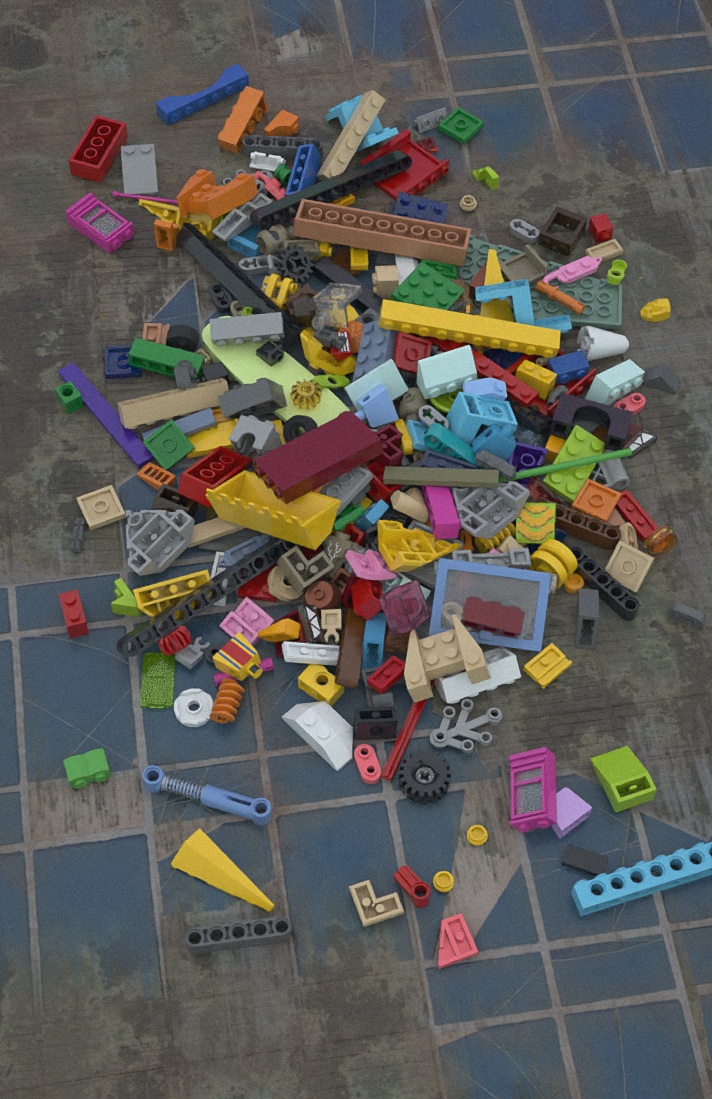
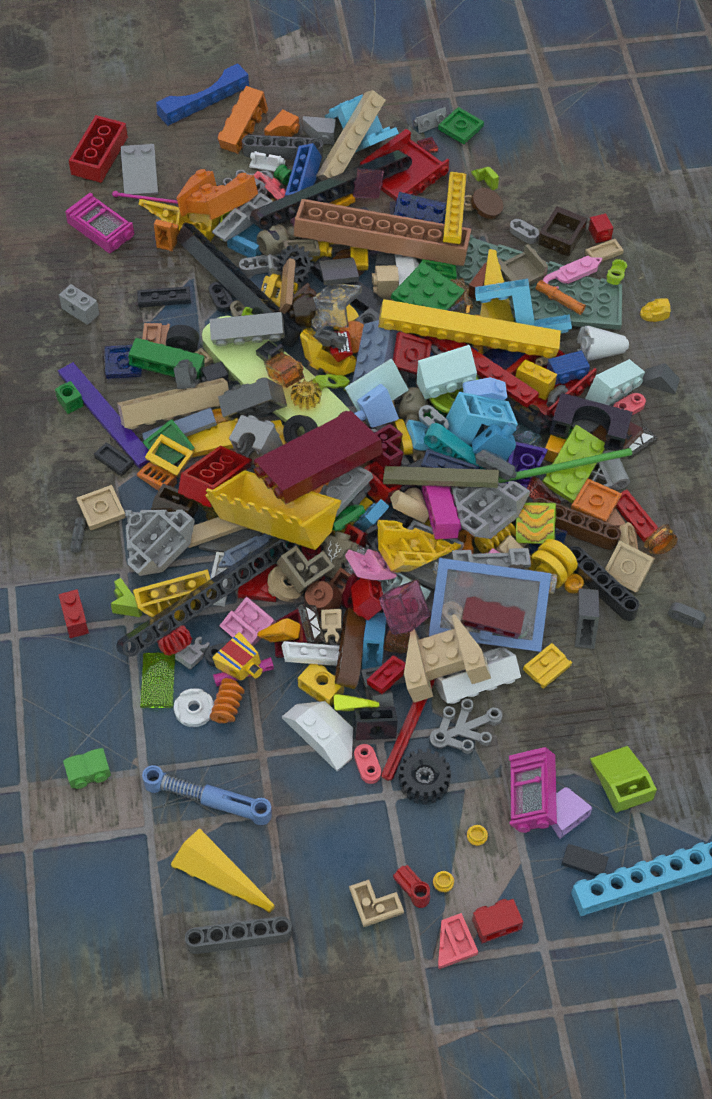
none -> light grey brick [59,284,99,325]
none -> black tile [94,442,134,477]
none -> black tile [137,286,191,308]
none -> yellow tile [145,434,194,478]
none -> clear orange brick [264,352,305,388]
none -> medium nougat tile [279,258,295,313]
none -> light grey slope [303,116,336,145]
none -> dark grey slope [319,257,359,285]
none -> neon yellow slope [334,694,379,711]
none -> clear pink piece [353,169,384,198]
none -> yellow tile [443,172,466,244]
none -> reddish brown tile [471,188,504,219]
none -> red brick [472,899,523,943]

